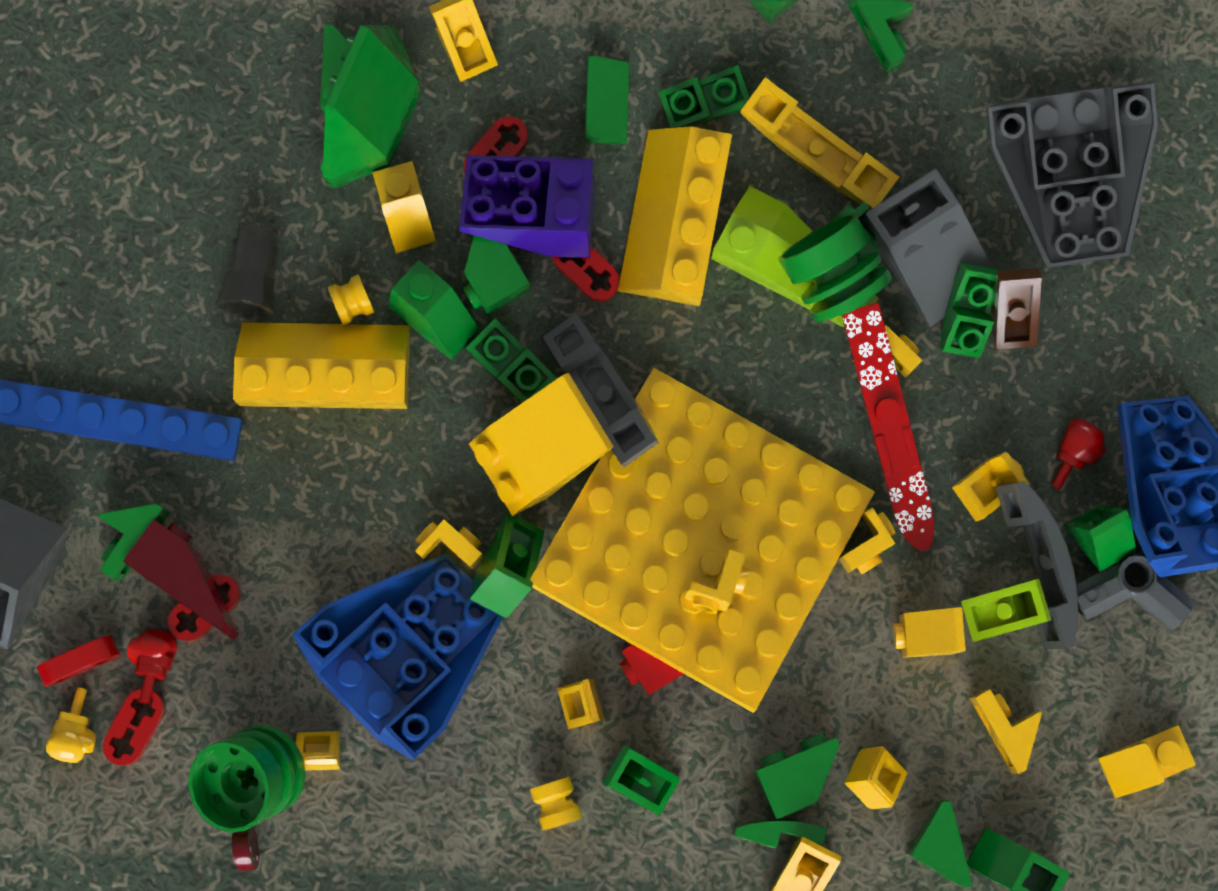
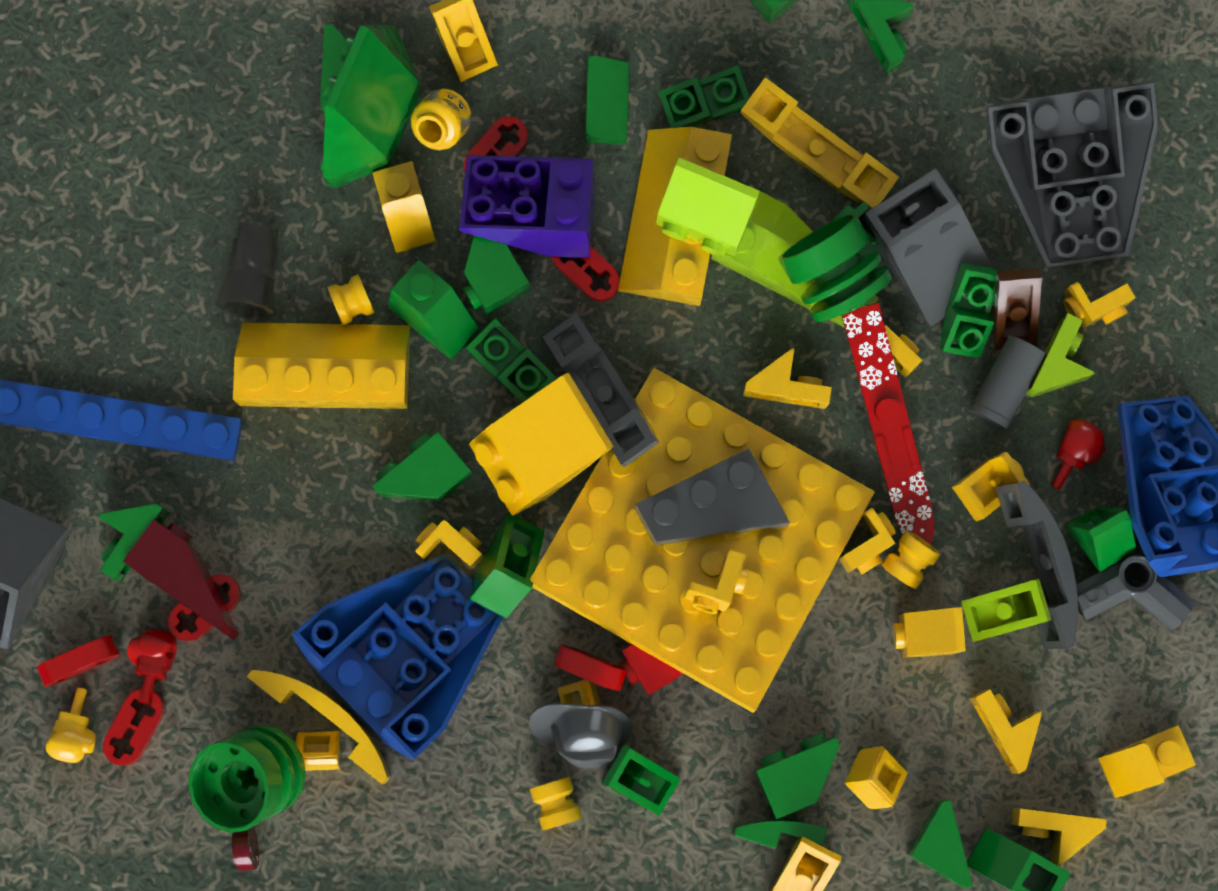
none -> yellow slope [246,670,391,784]
none -> green slope [372,432,473,502]
none -> yellow head [411,88,472,151]
none -> dark grey piece [529,703,633,769]
none -> red beam [553,644,628,691]
none -> dark grey wing [634,448,790,546]
none -> slope [656,157,760,257]
none -> yellow slope [743,348,832,409]
none -> yellow wheel [881,530,941,589]
none -> dark grey pin [969,335,1047,430]
none -> yellow slope [1011,808,1107,866]
none -> lime slope [1026,313,1095,397]
none -> yellow bracket [1063,282,1136,328]

